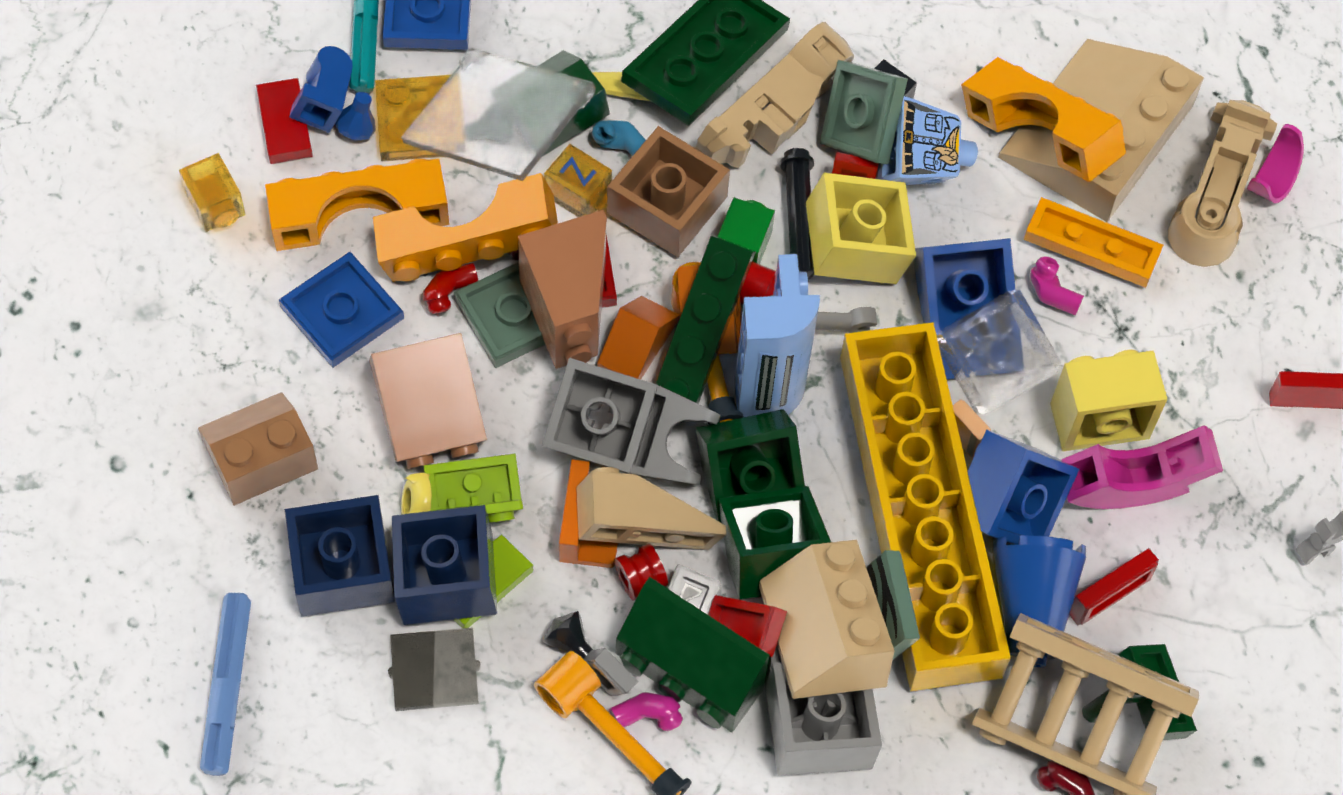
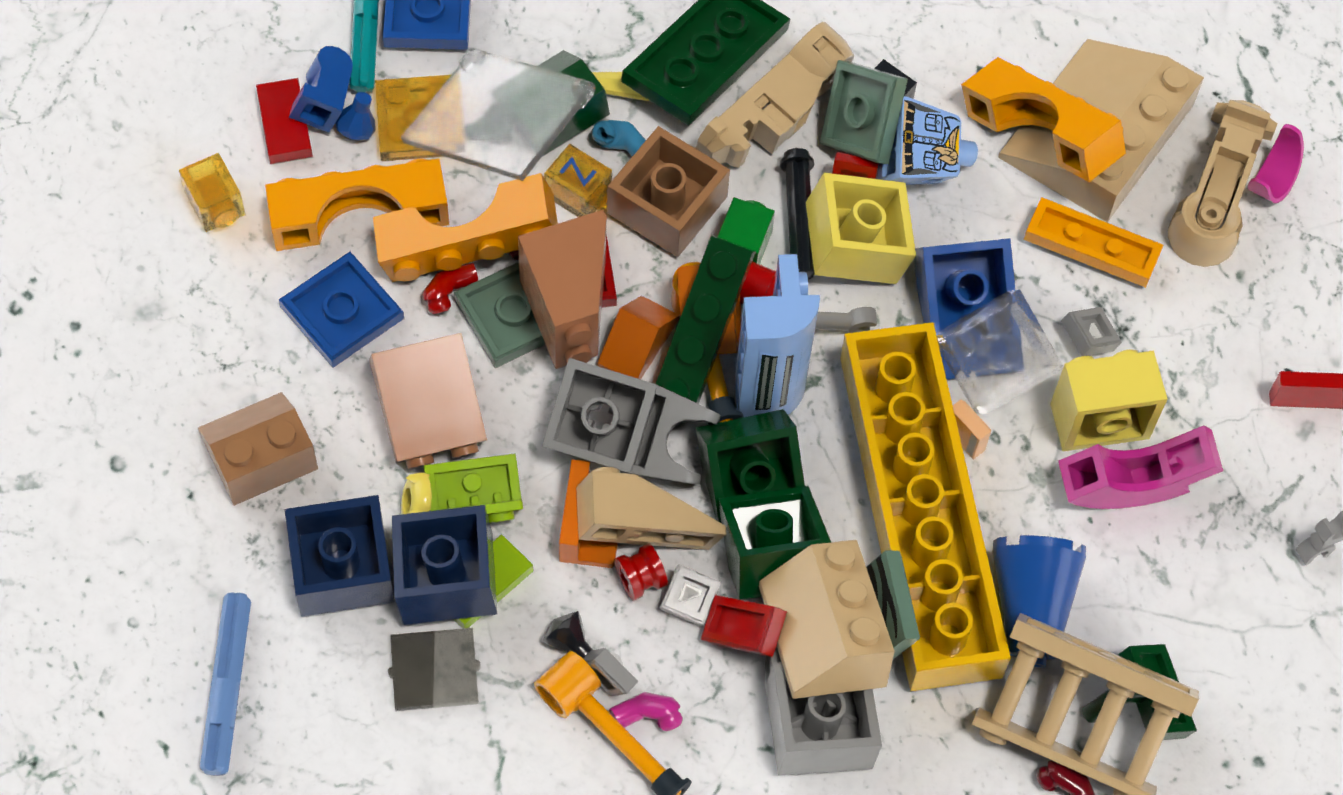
dark green slope [615,577,770,733] -> none
blue slope [967,429,1080,545] -> none
dark pink arm [1030,256,1084,316] -> none
red tile [1069,548,1159,625] -> none
none -> light grey tile [1061,307,1122,356]

